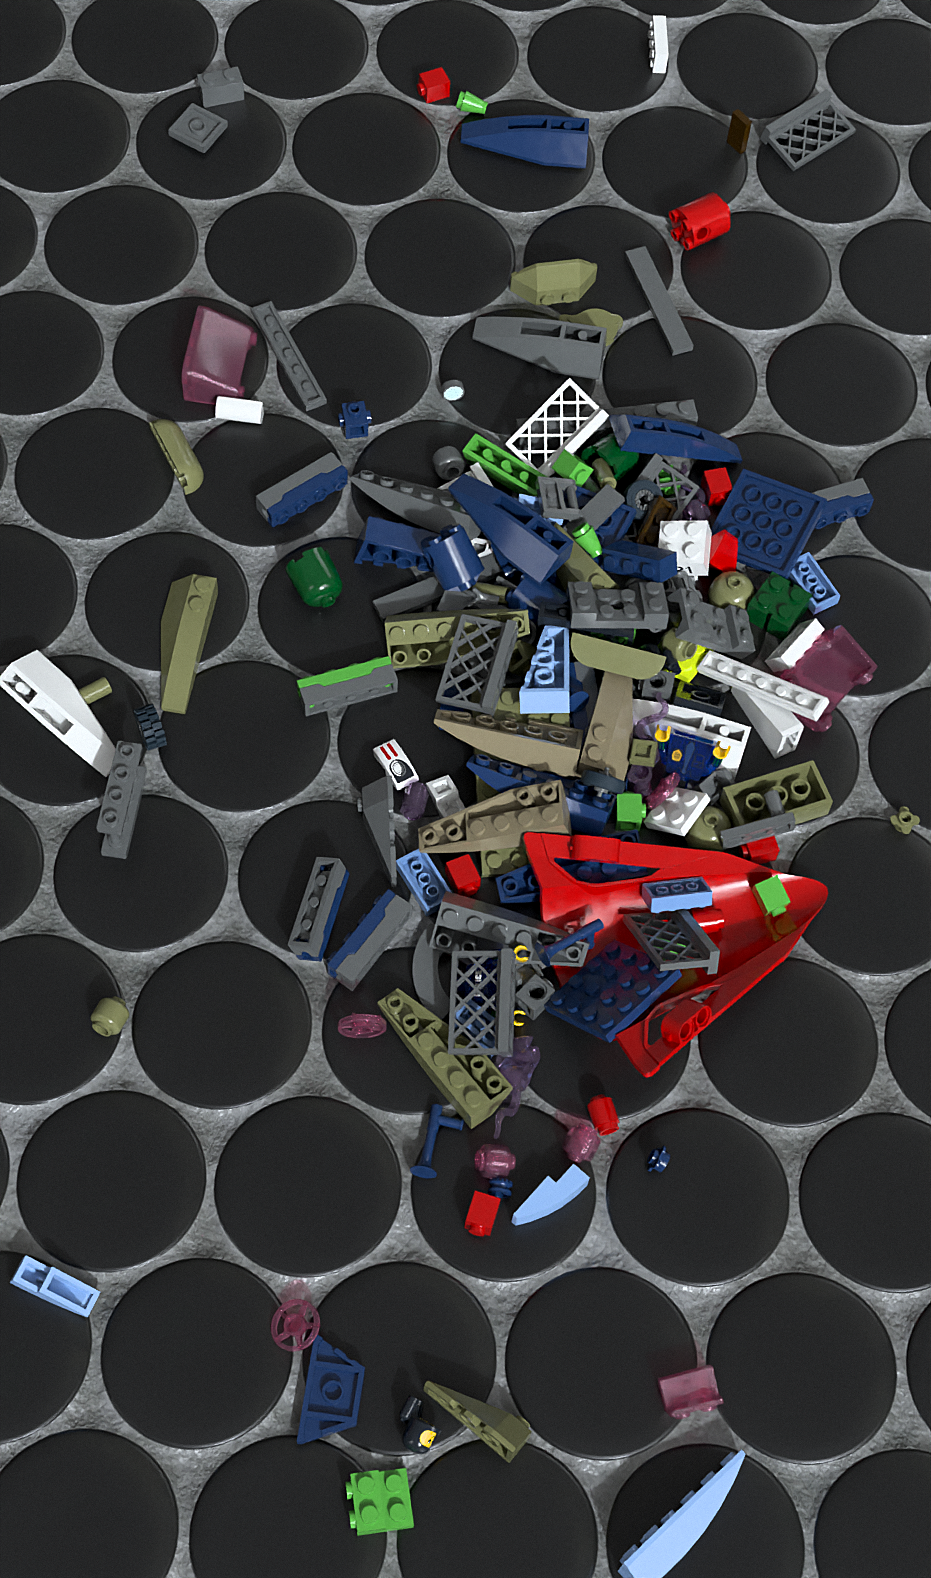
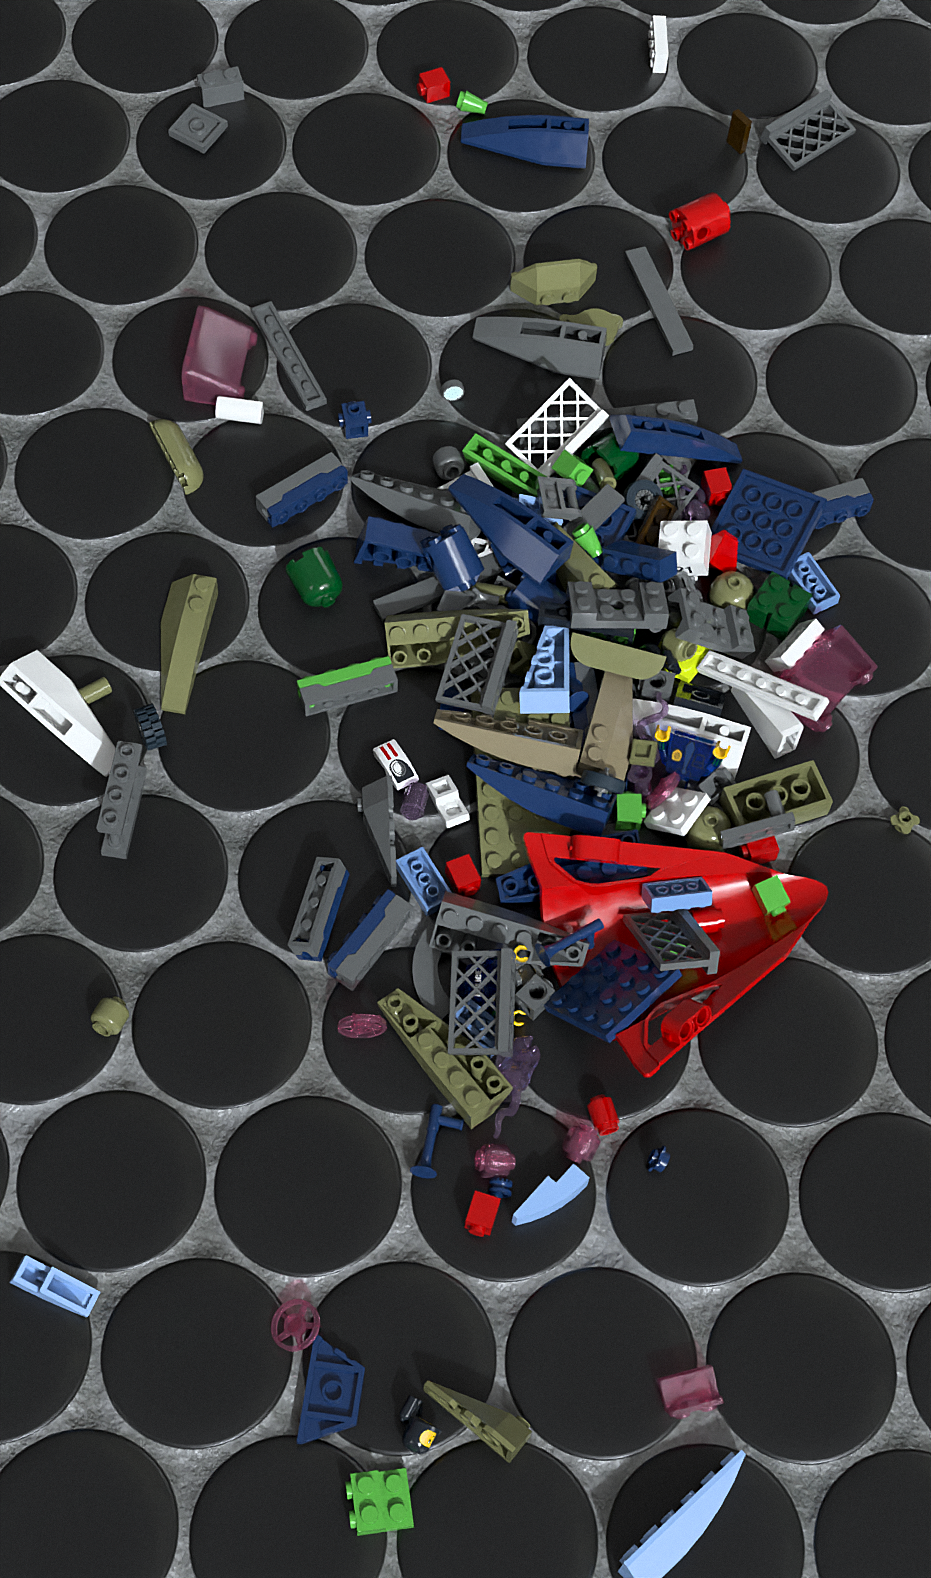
dark tan wedge [418,780,572,853] -> none

